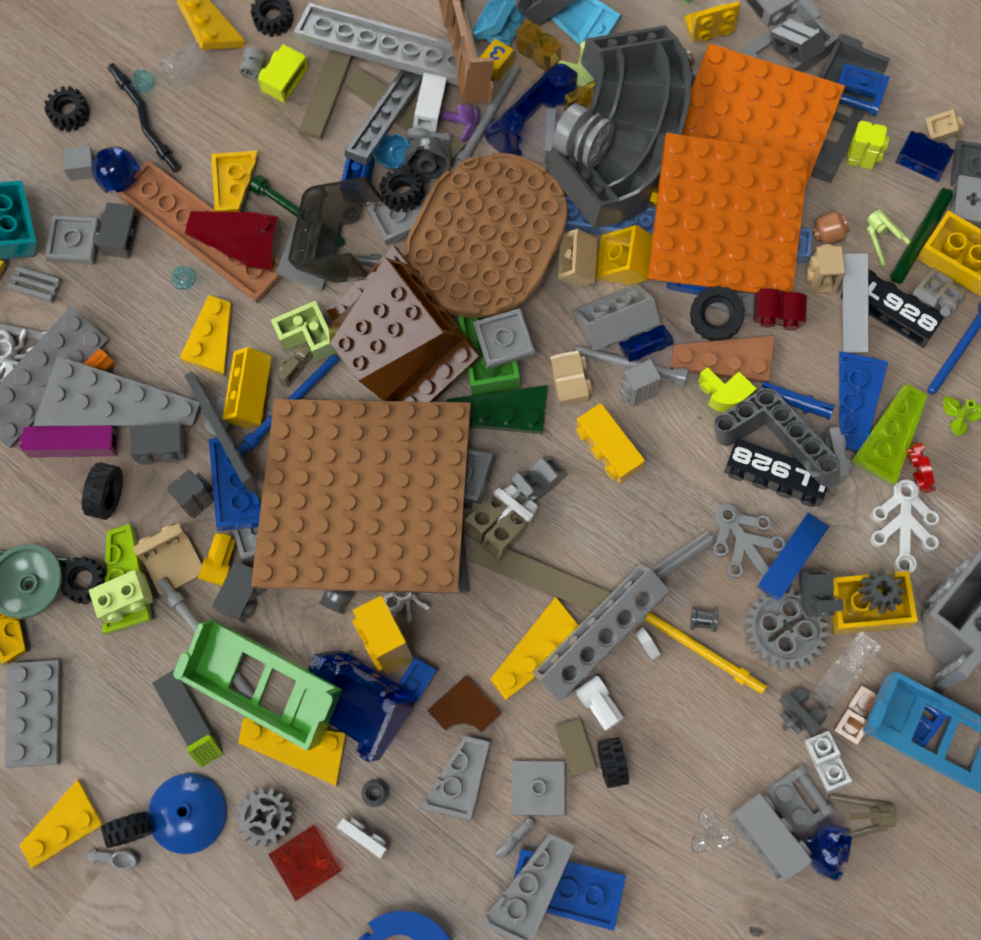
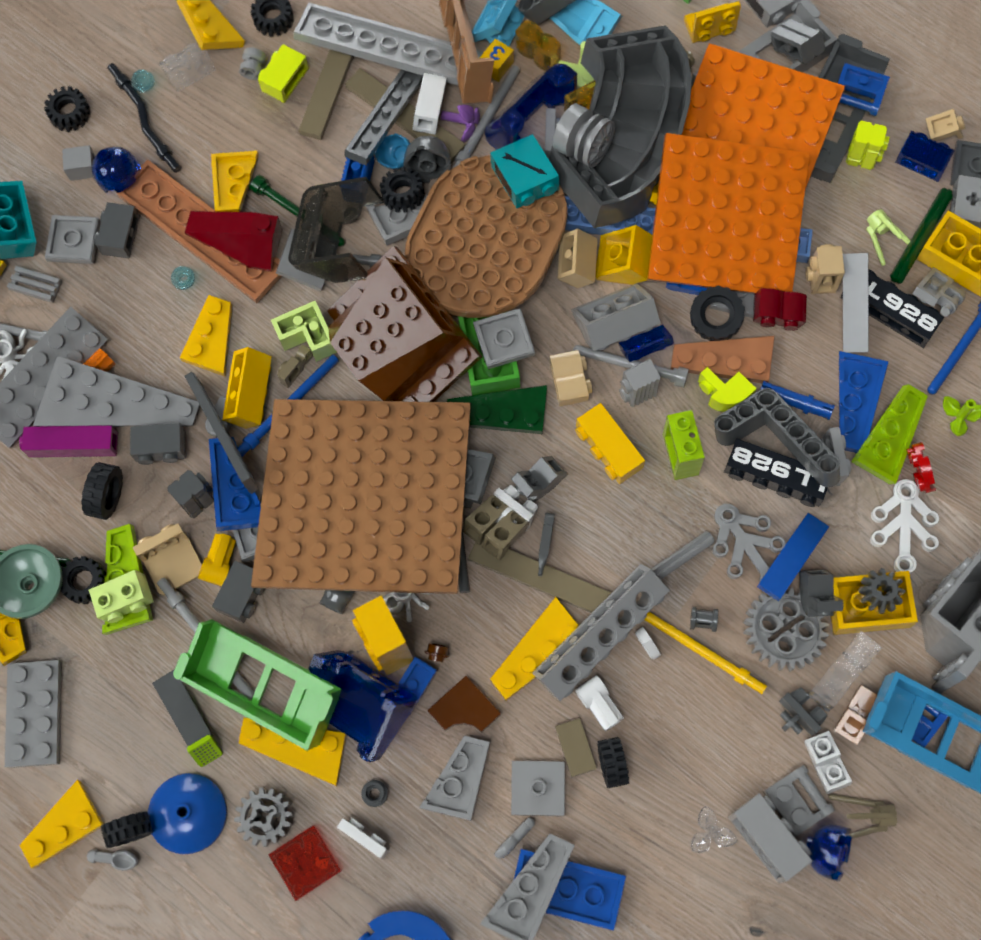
light grey piece [406,128,452,144] -> none
nougat head [812,211,850,245] -> none
none -> reddish brown plate [424,643,450,662]
none -> teal brick [490,134,559,209]
none -> dark grey piece [538,513,555,577]
none -> lime window [663,410,705,480]

